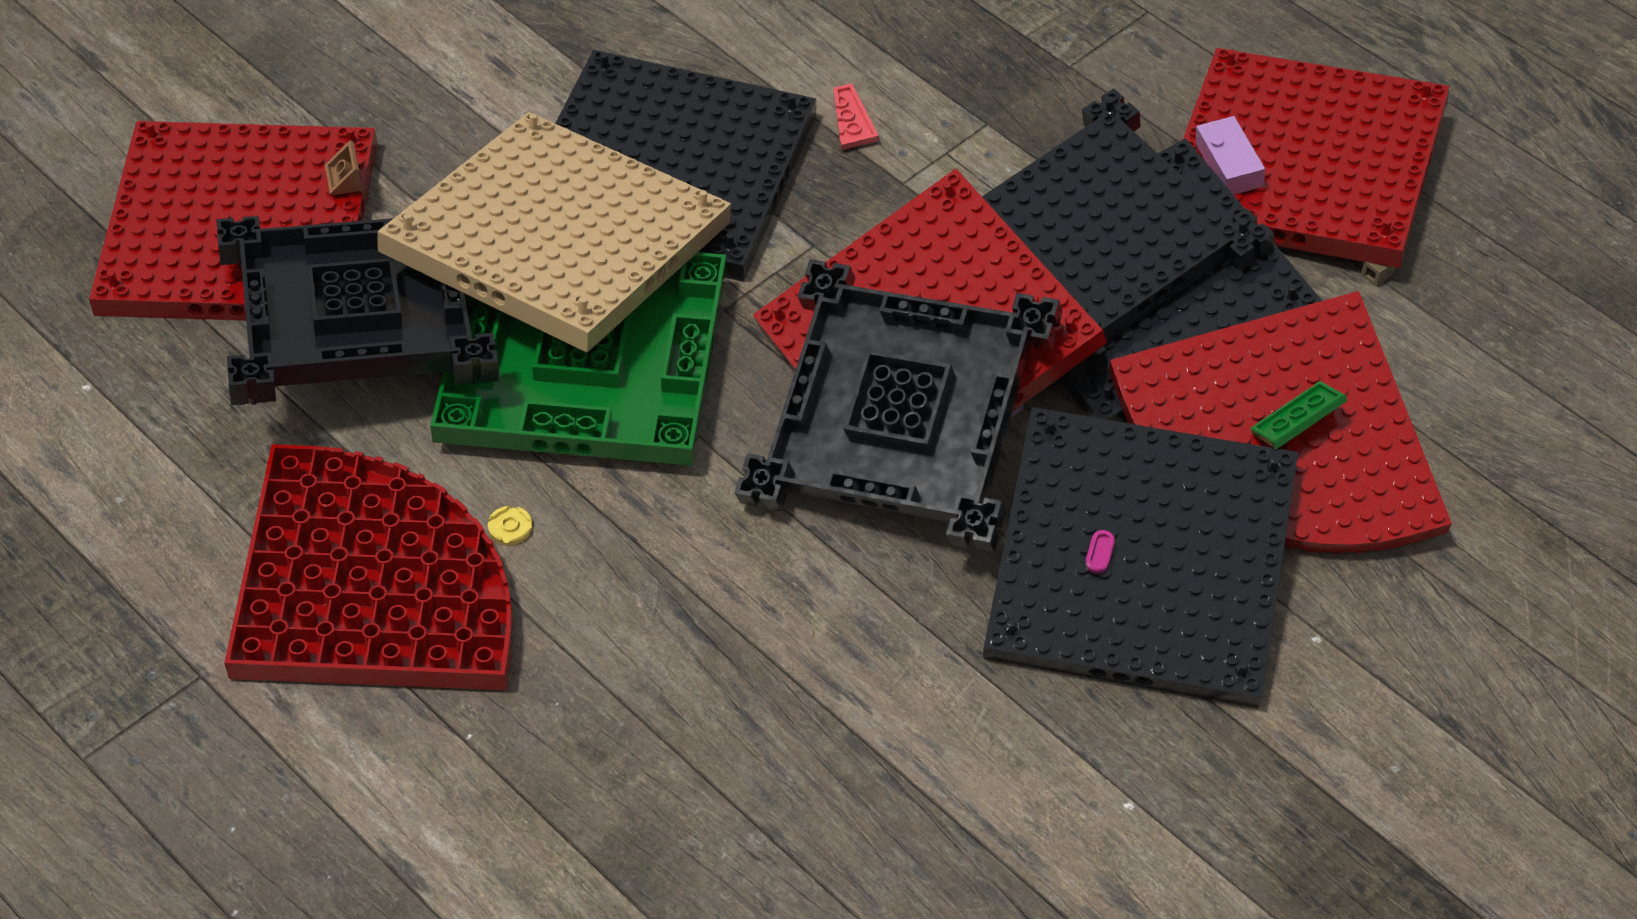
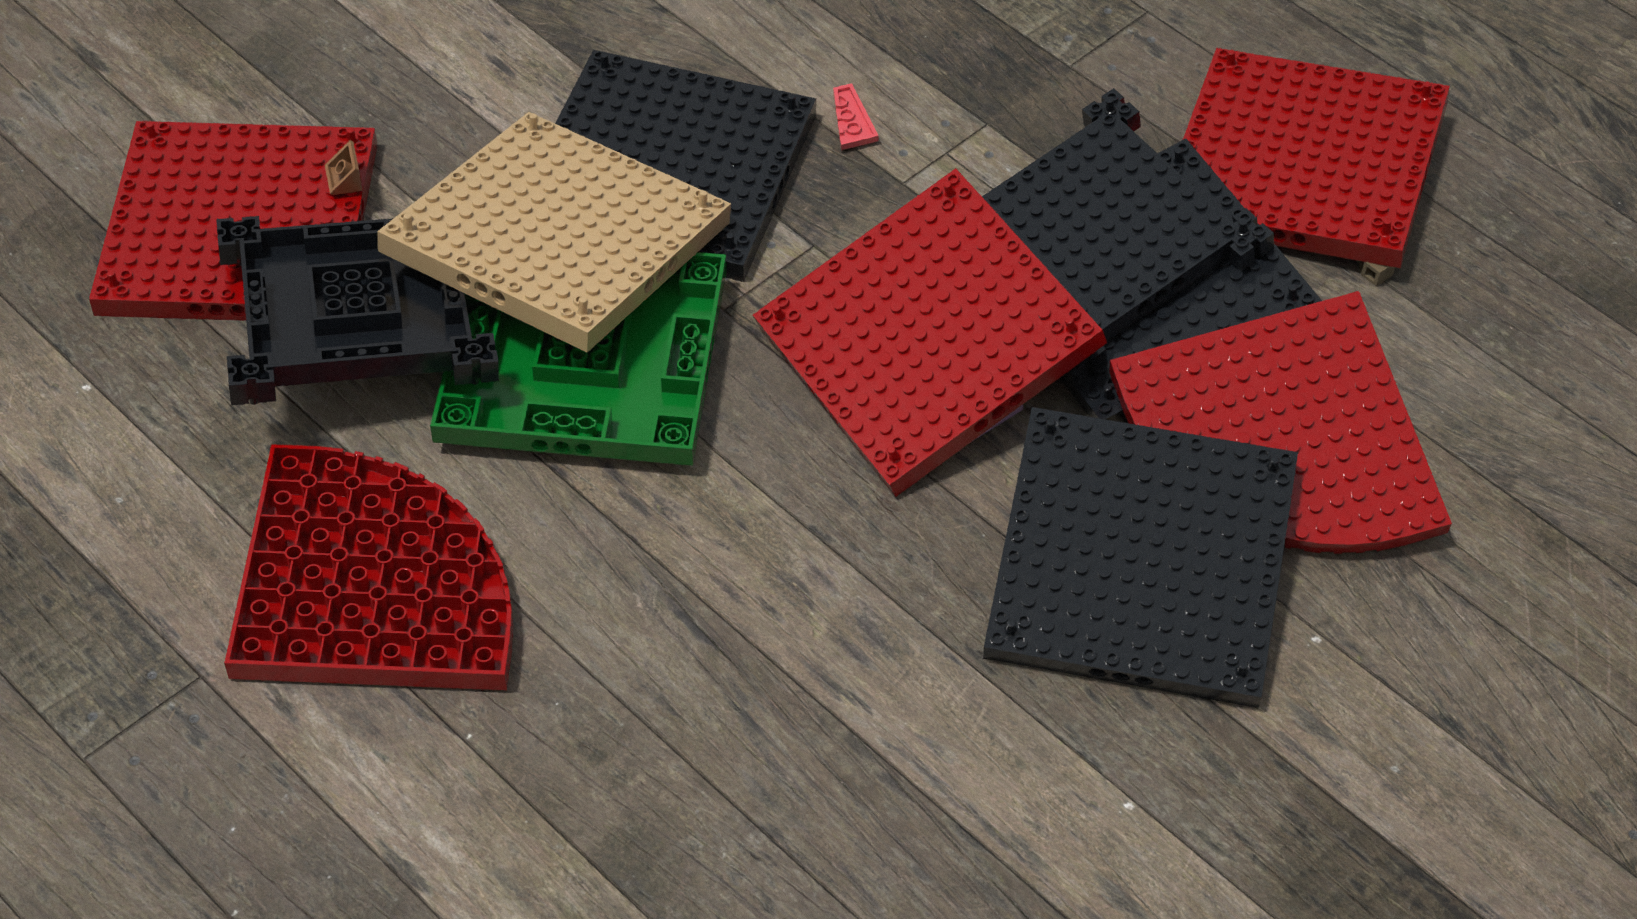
light yellow tile [488,506,532,546] -> none
black brick [734,259,1063,553] -> none
dark pink tile [1086,530,1115,574] -> none
lavender brick [1196,116,1265,195] -> none
green tile [1250,381,1347,449] -> none

